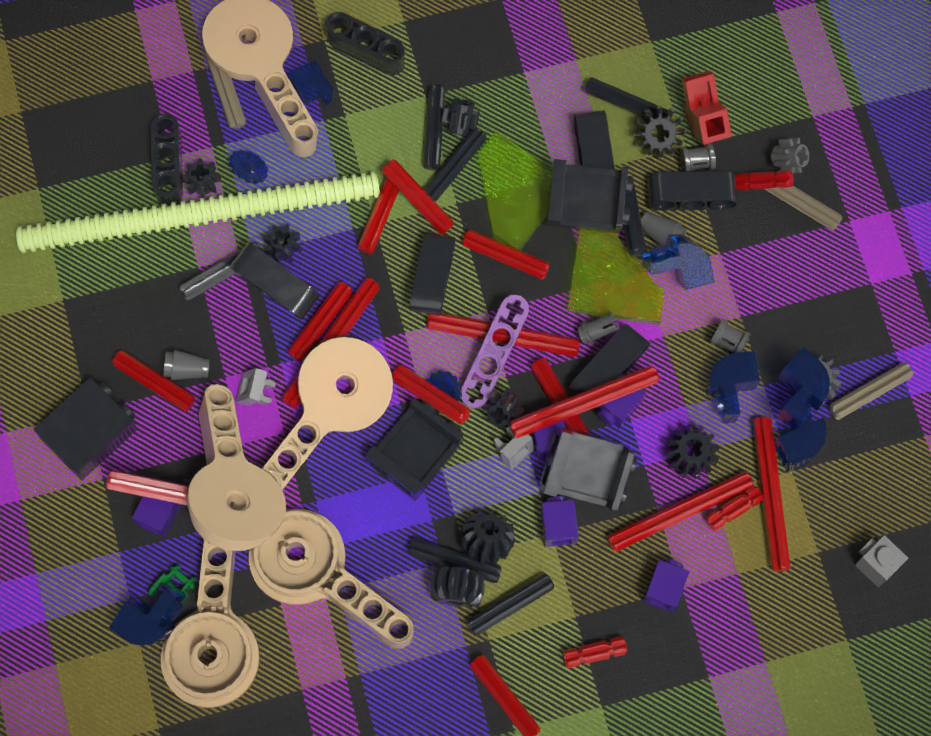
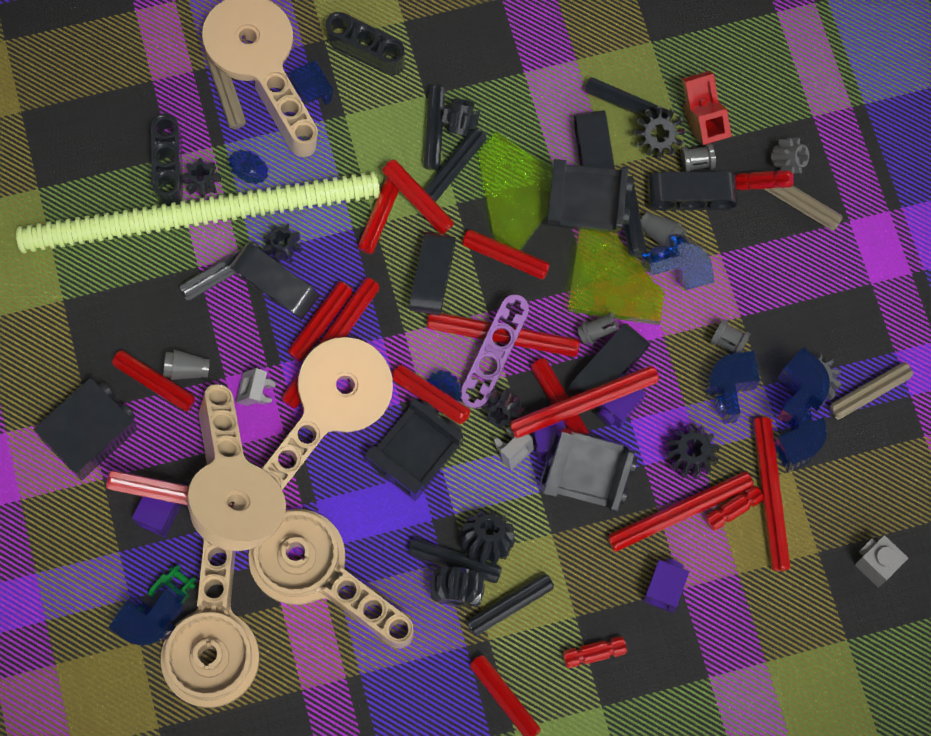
dark purple brick [541,496,579,547] -> none

